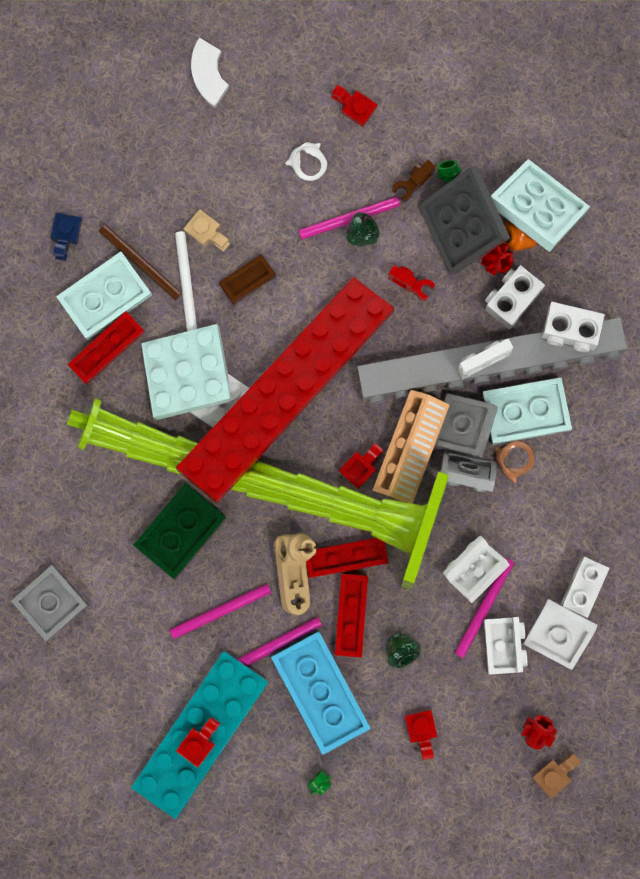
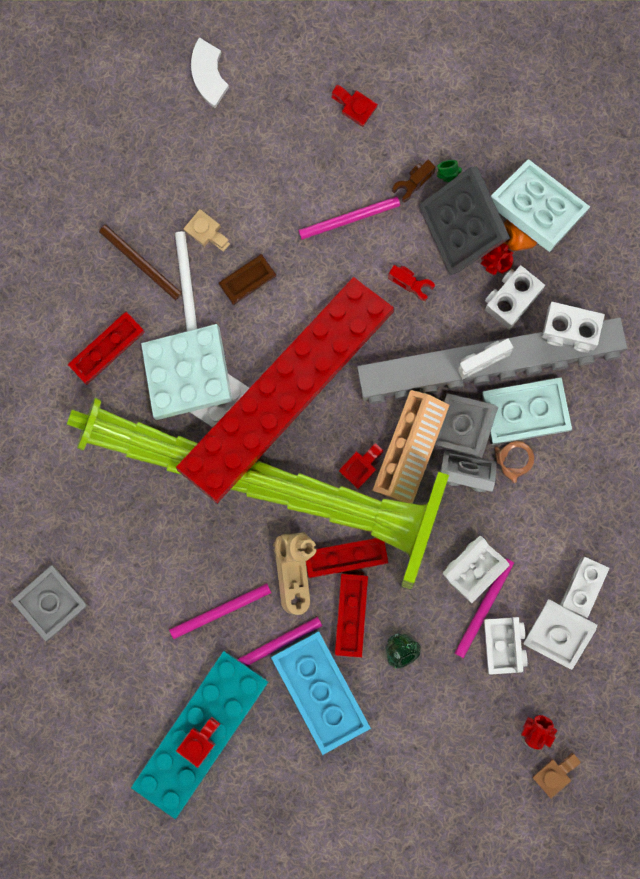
dark blue plate [50,213,82,261] -> none
light aqua plate [56,252,152,341] -> none
dark green plate [133,484,227,580] -> none
white piece [285,142,327,181] -> none
green plate [307,770,332,796] -> none
clear green cone [346,212,380,247] -> none
red plate [405,710,438,760] -> none

